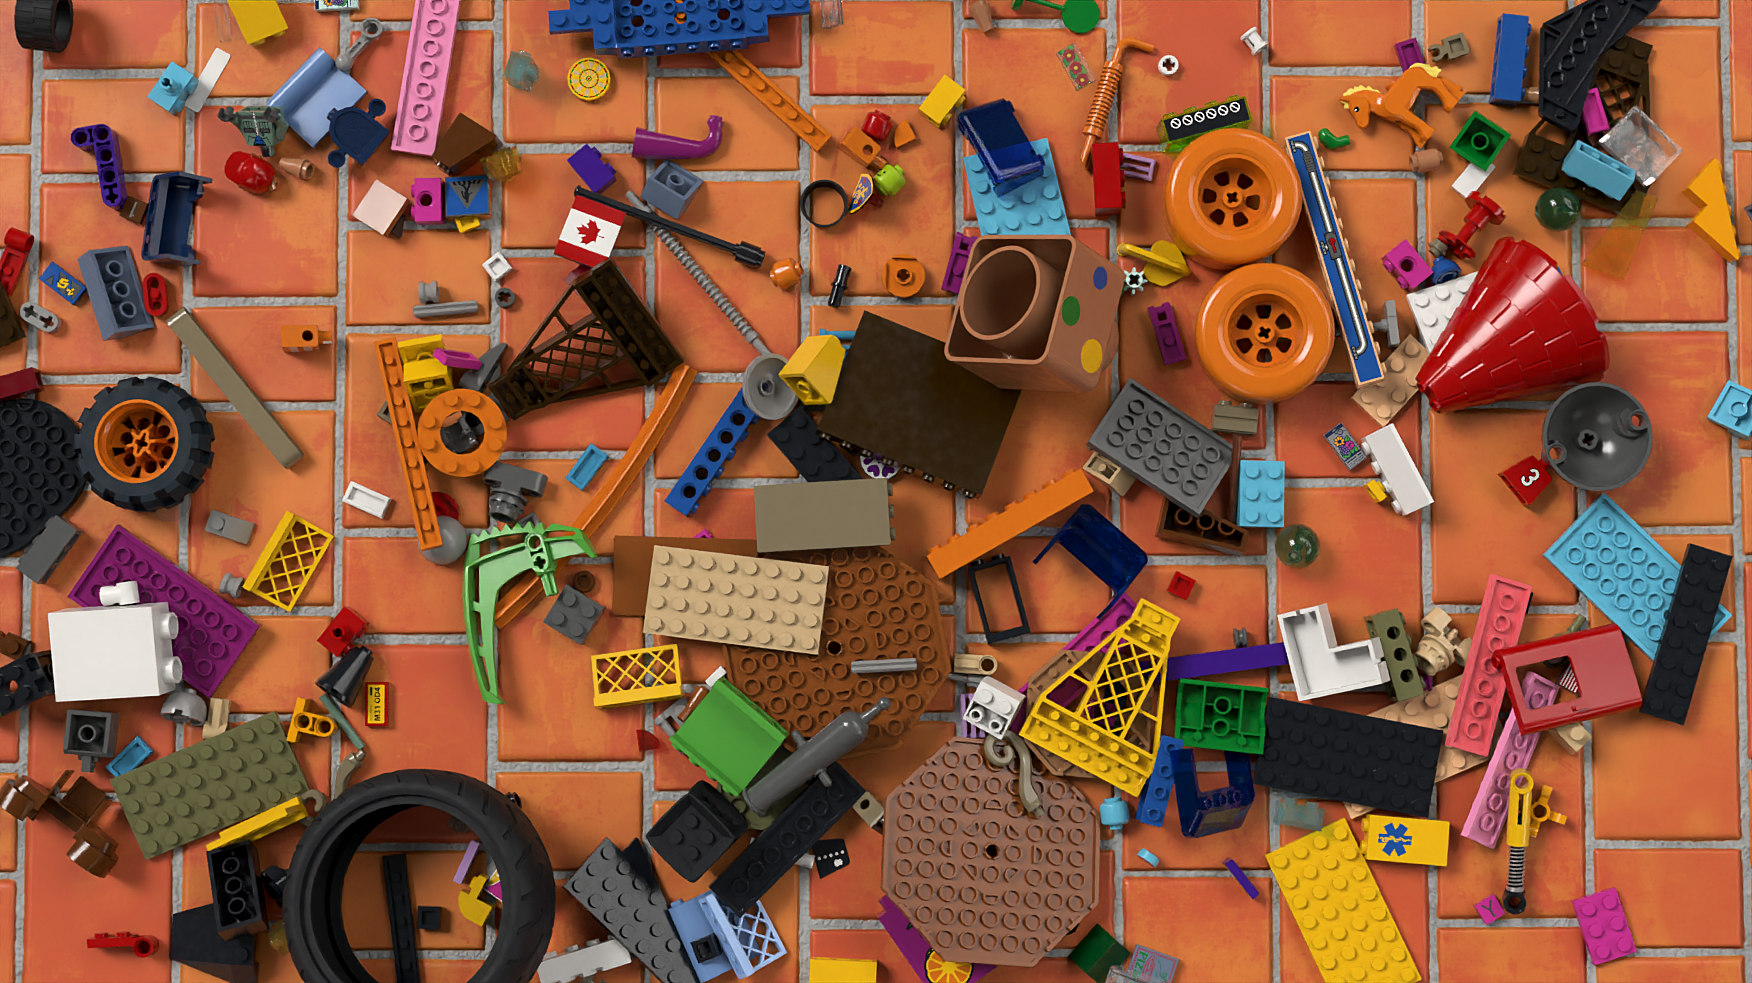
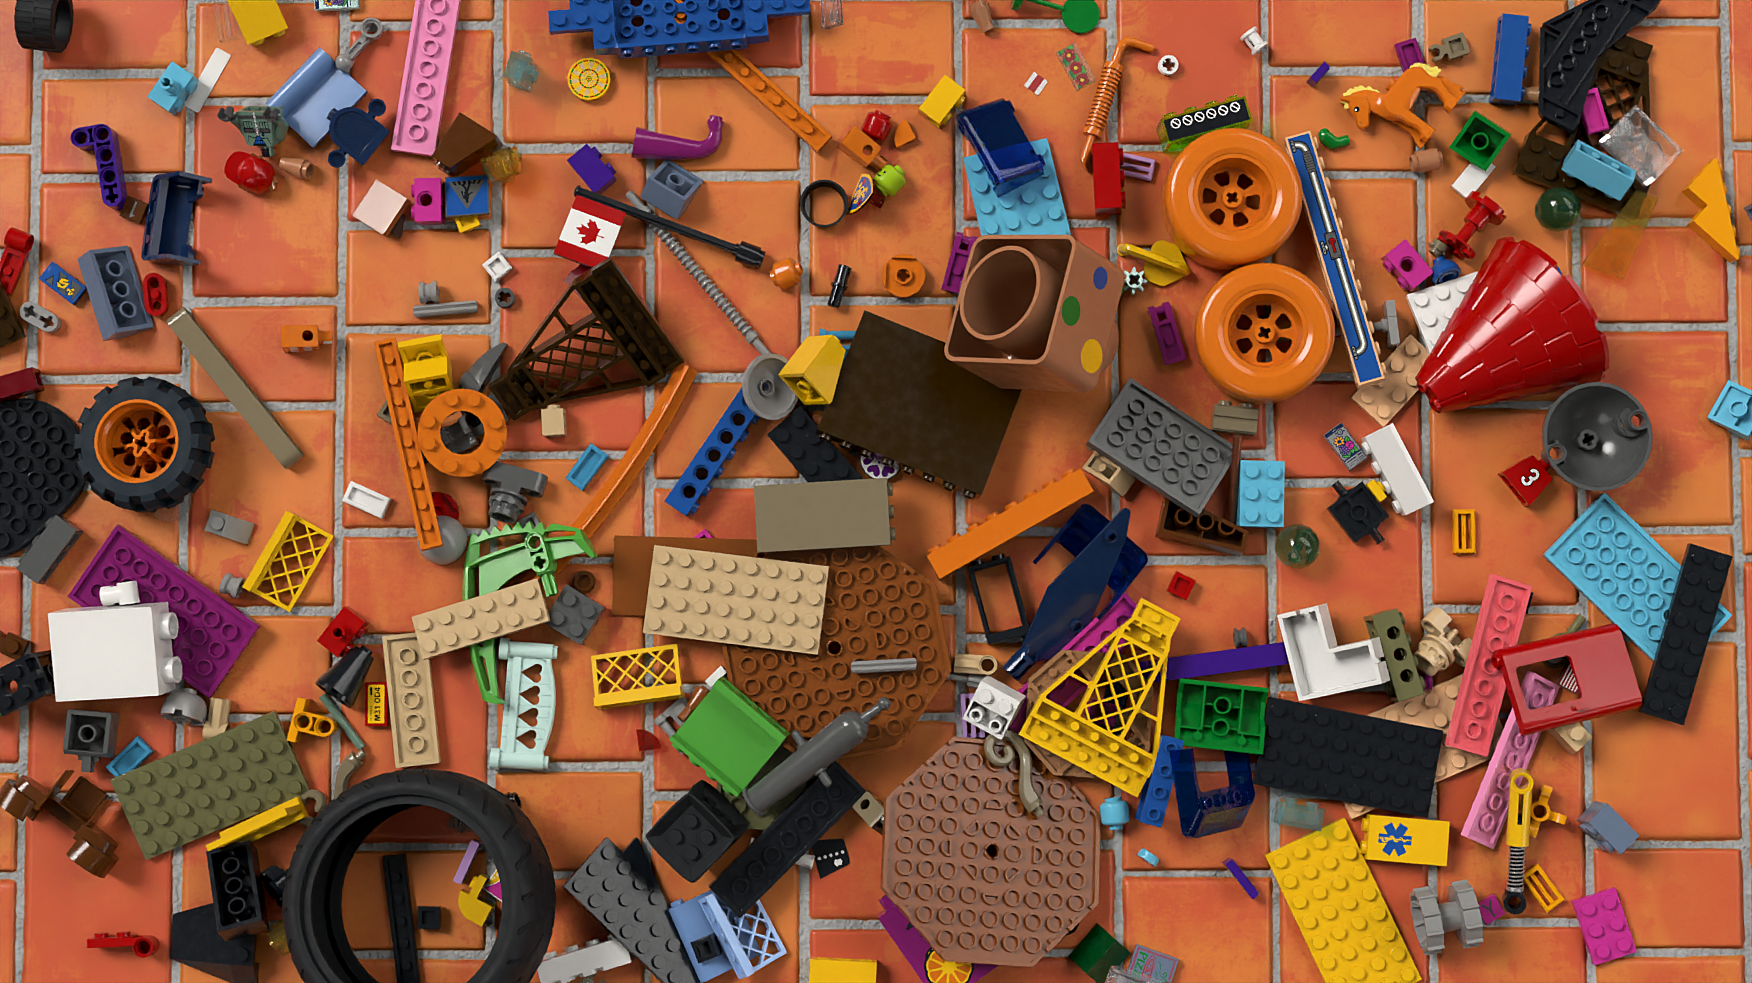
dark pink tile [433,348,482,370] -> none
none -> tan plate [382,632,441,768]
none -> tan plate [412,578,551,660]
none -> light aqua piece [489,637,558,771]
none -> tan brick [541,405,567,437]
none -> dark blue wing [1002,508,1131,681]
none -> clear sticker [1024,72,1048,95]
none -> dark purple tile [1307,61,1330,87]
none -> black plate [1326,480,1389,545]
none -> light grey piece [1410,879,1484,955]
none -> light orange tile [1452,509,1476,553]
none -> light orange tile [1522,863,1564,913]
none -> sand blue brick [1576,801,1639,855]

